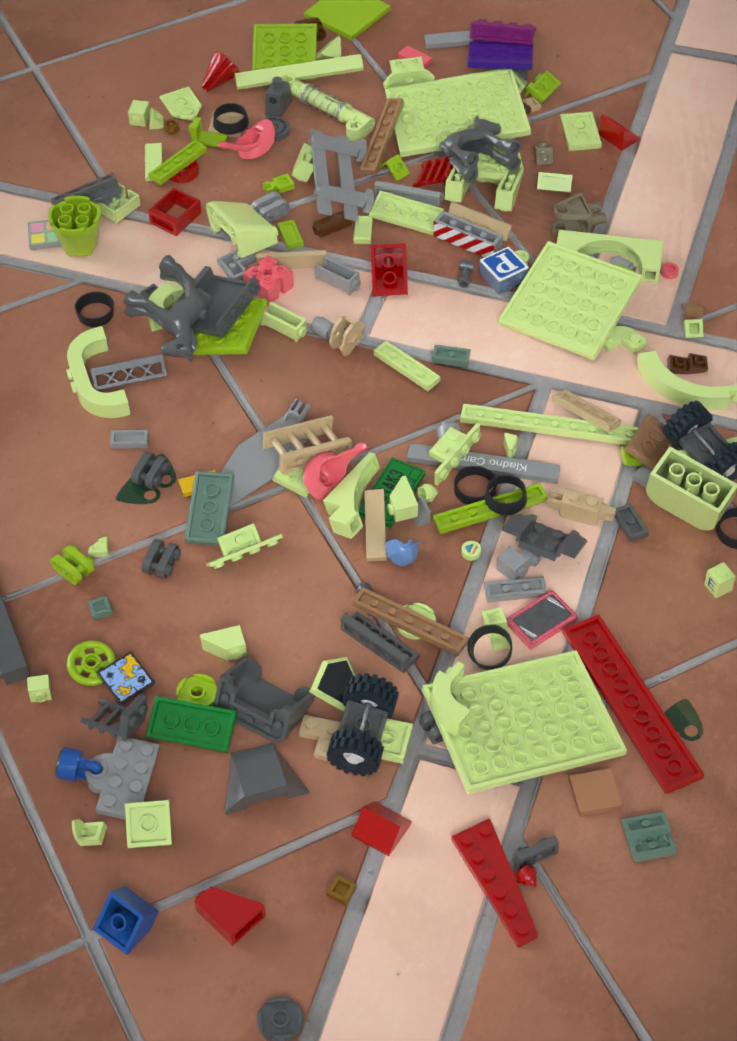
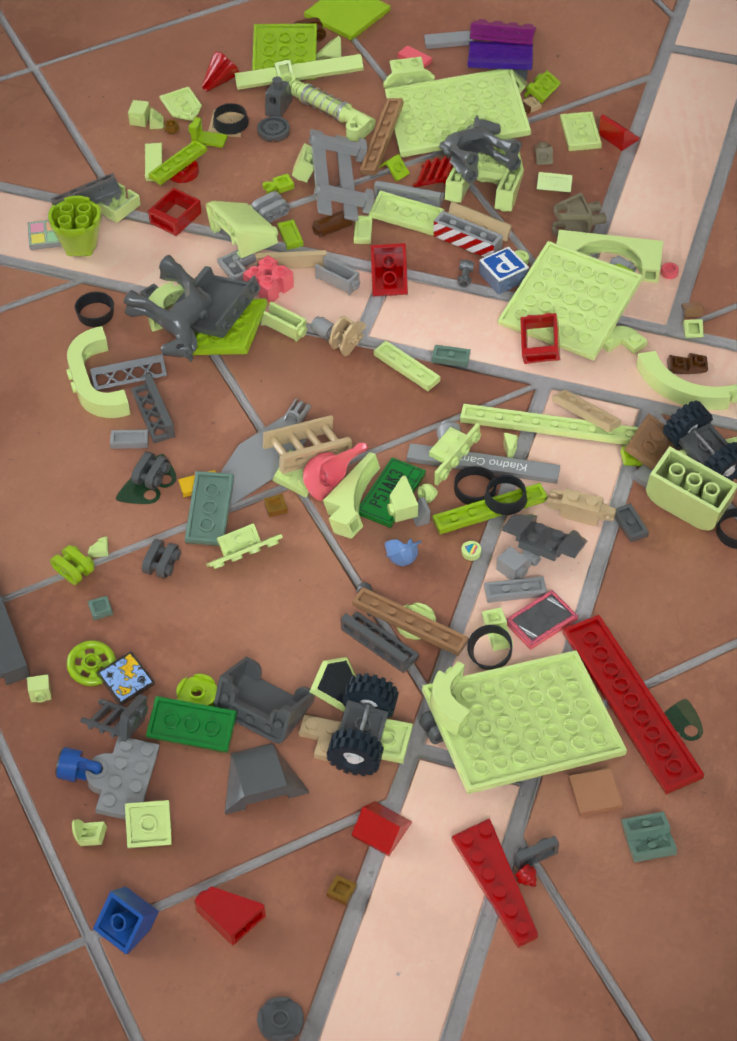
yellowish green slope [200,625,247,661] -> none
coral hat [218,119,275,159] -> none
tan tile [364,489,387,562] -> none
yellowish green brick [704,562,736,598] -> none
none -> dark grey fence [131,373,175,443]
none -> pearl gold plate [264,494,288,518]
none -> yellowish green slope [274,60,293,77]
none -> red window [520,313,561,364]

